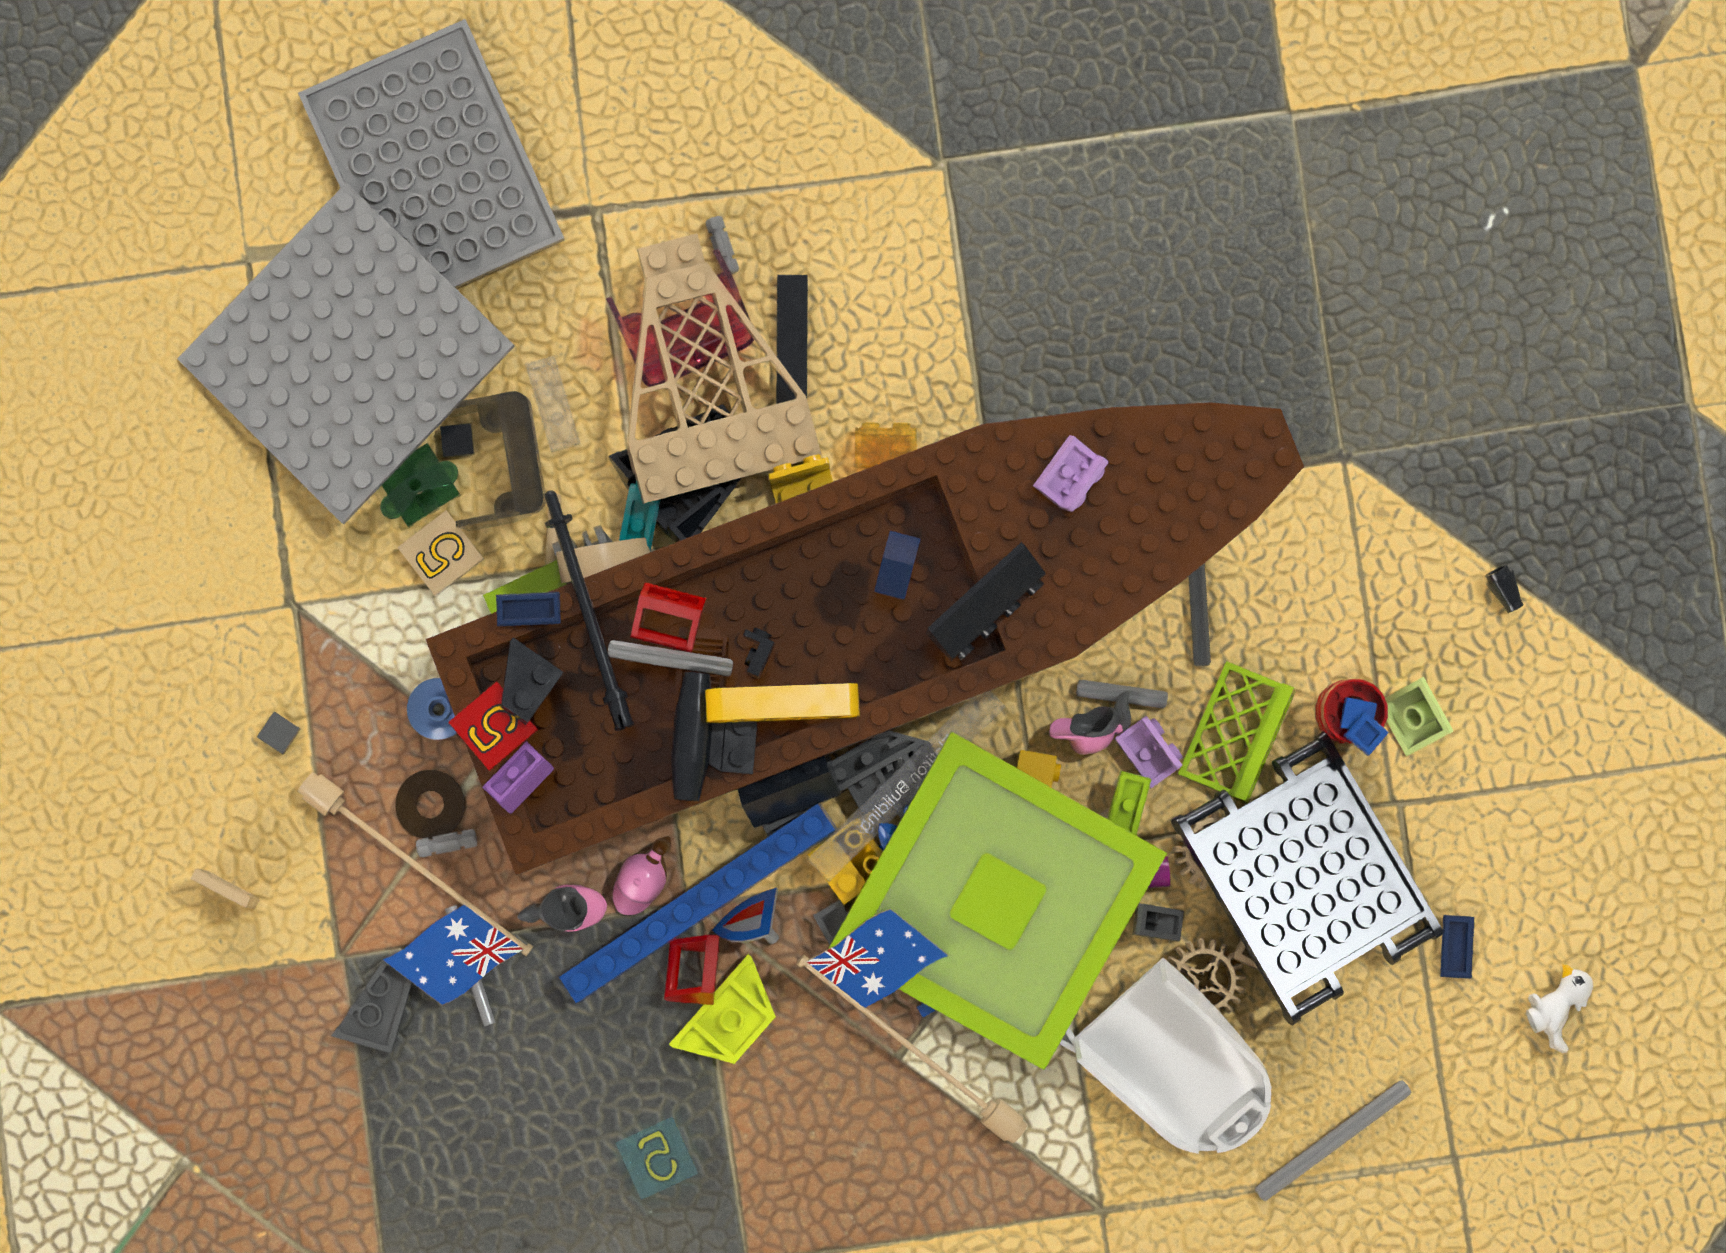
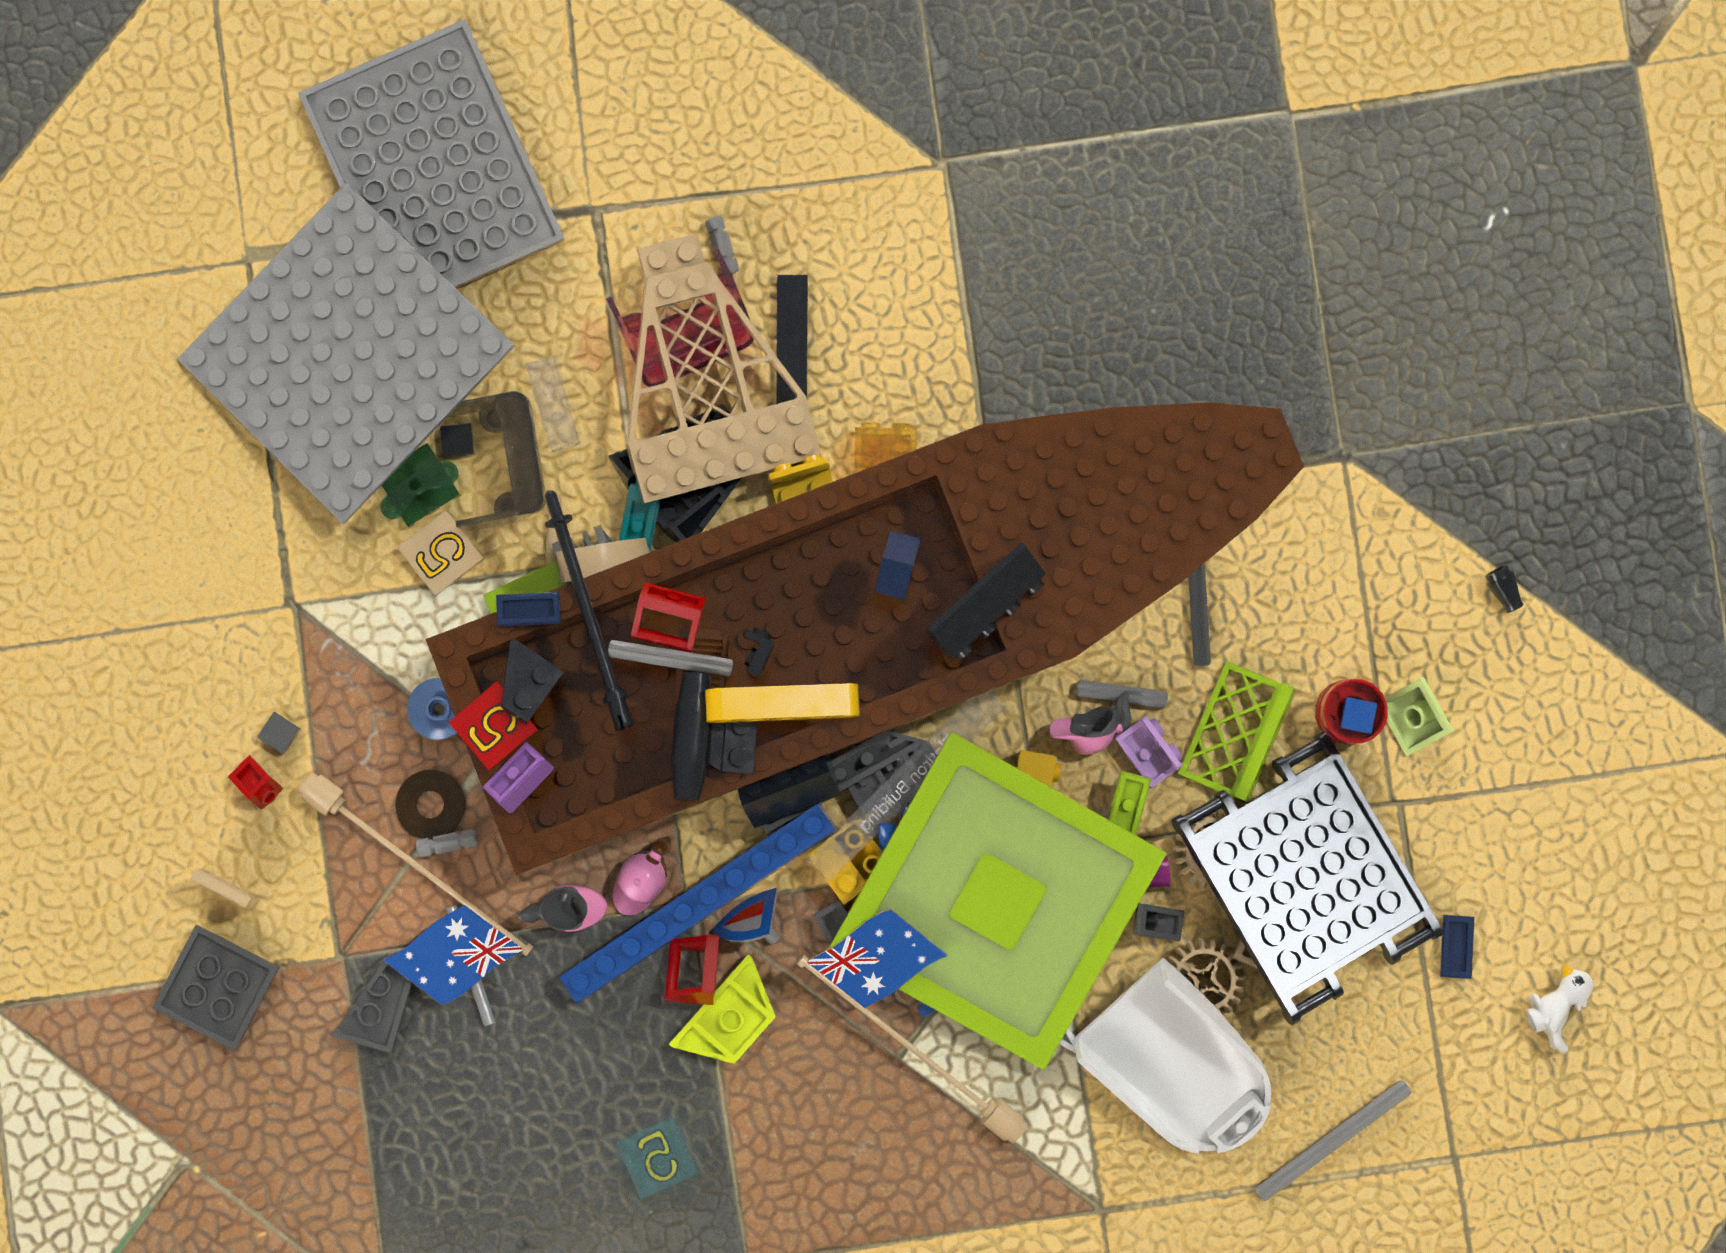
lavender bracket [1033,435,1108,512] -> none
blue tile [1344,712,1389,756] -> none
none -> dark grey plate [152,925,280,1051]
none -> red bracket [228,755,283,809]

